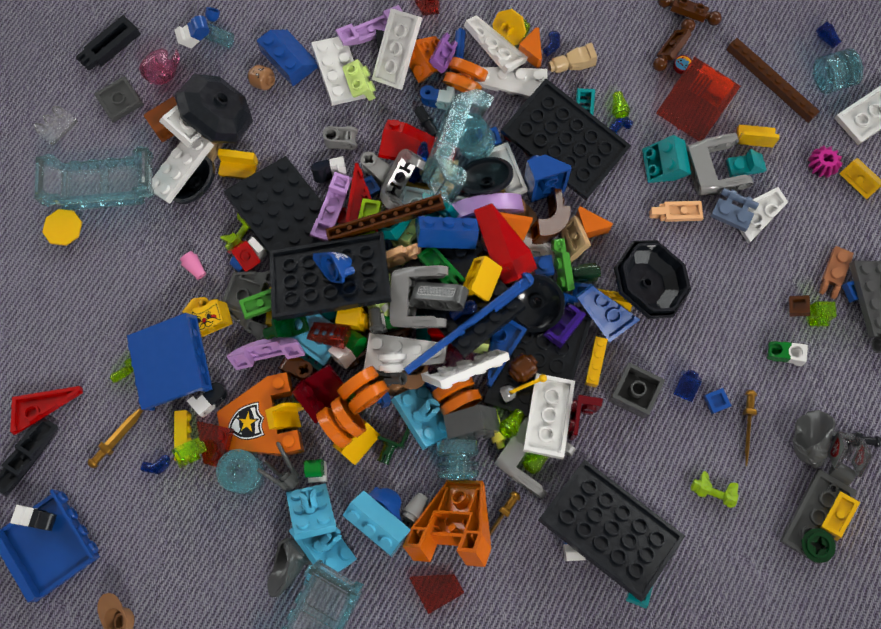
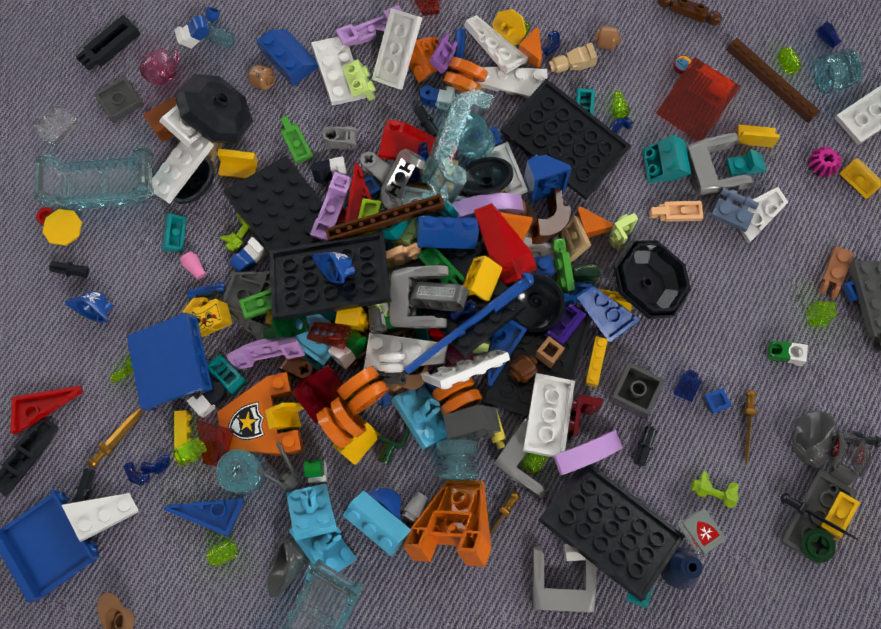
leg [10,505,57,531] -> none
red bracket [227,240,261,272] -> none
clear red wing [409,574,464,614] -> none
clear neon green cone [499,409,525,438] -> none
hinge [500,374,547,402] -> none
reddish brown plate [653,18,695,72] -> none
reddish brown plate [789,295,811,317] -> none
none -> red tile [36,207,54,226]
none -> black axle [49,261,89,278]
none -> white wing [62,493,139,542]
none -> blue hat [65,291,113,323]
none -> black axle [74,468,96,503]
none -> clear blue arm [123,462,150,485]
none -> teal slope [161,213,187,252]
none -> blue wing [164,498,245,537]
none -> blue axle [187,282,225,300]
none -> clear neon green brick [206,539,239,567]
none -> teal slope [207,354,247,395]
none -> bright green hinge [281,116,313,165]
none -> light grey connector [532,546,596,612]
none -> medium nougat brick [535,336,565,369]
none -> lavender slope [553,429,623,475]
none -> medium nougat head [594,25,621,51]
none -> yellowish green bracket [608,213,638,251]
none -> black axle [633,426,658,466]
none -> dark blue cone [661,547,703,589]
none -> piece [677,509,726,555]
none -> clear neon green brick [777,47,802,75]
none -> black sword [780,493,858,540]

